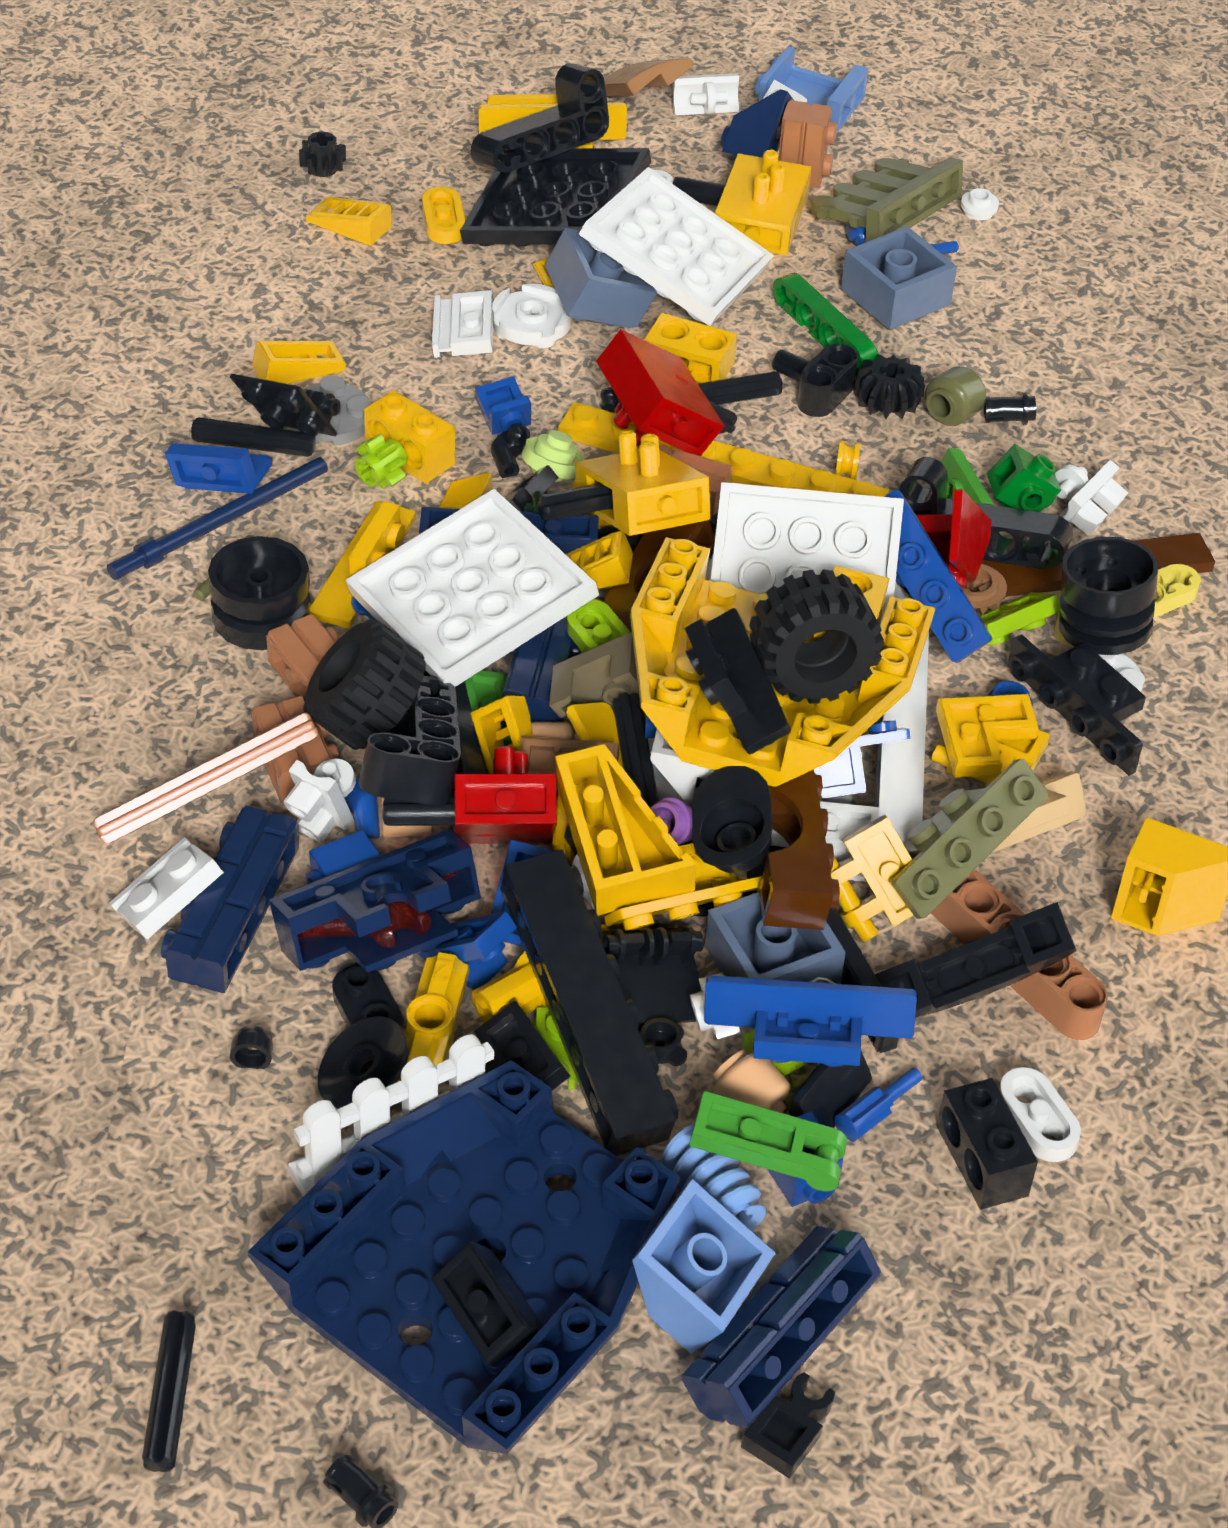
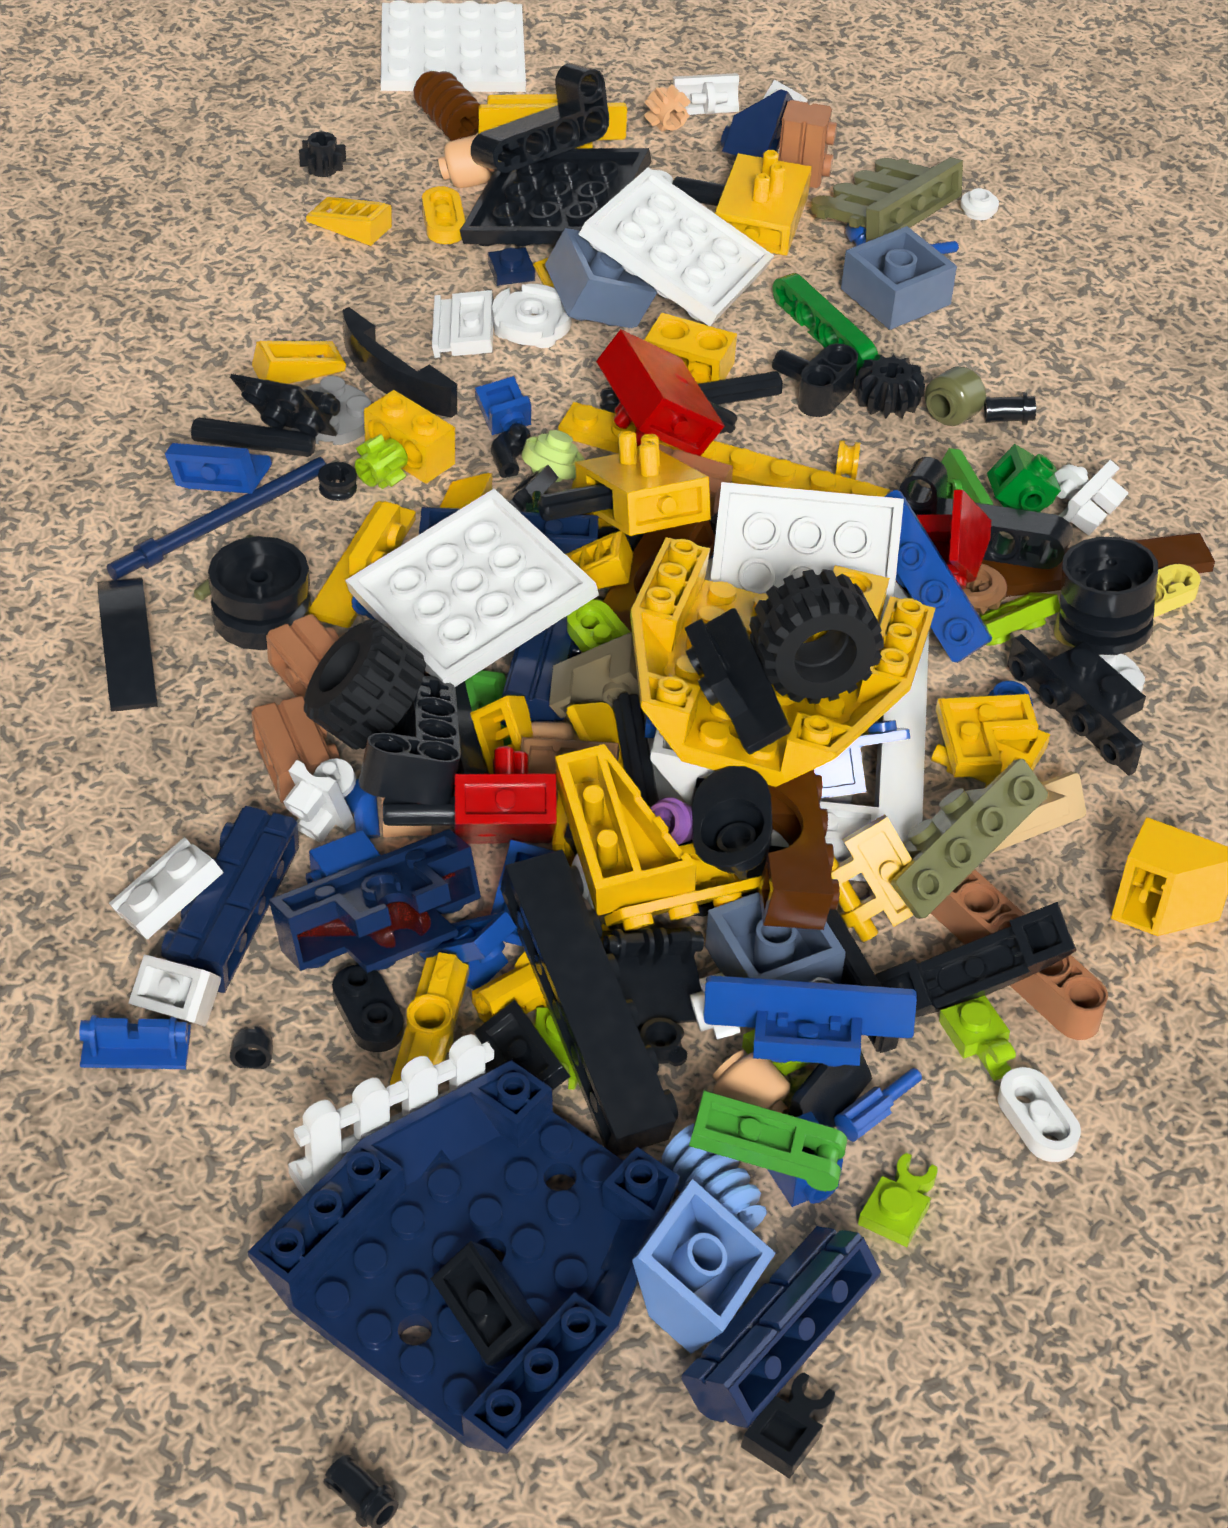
axle [93,712,318,843] -> none
black axle [142,1310,196,1472] -> none
black dish [318,1016,409,1110] -> none
medium nougat slope [604,58,695,97] -> none
medium blue panel [755,46,868,132] -> none
black brick [936,1078,1038,1210] -> none
none -> blue hinge [79,1015,191,1069]
none -> black slope [97,577,158,712]
none -> white slope [128,954,221,1027]
none -> black bush [318,462,357,501]
none -> black slope [342,307,457,418]
none -> white plate [381,0,526,92]
none -> reddish brown piece [413,71,481,141]
none -> light nougat head [438,135,495,188]
none -> dark blue plate [488,247,535,286]
none -> light nougat gear [644,84,691,132]
none -> lime plate [858,1153,938,1247]
none -> lime plate [939,995,1016,1081]

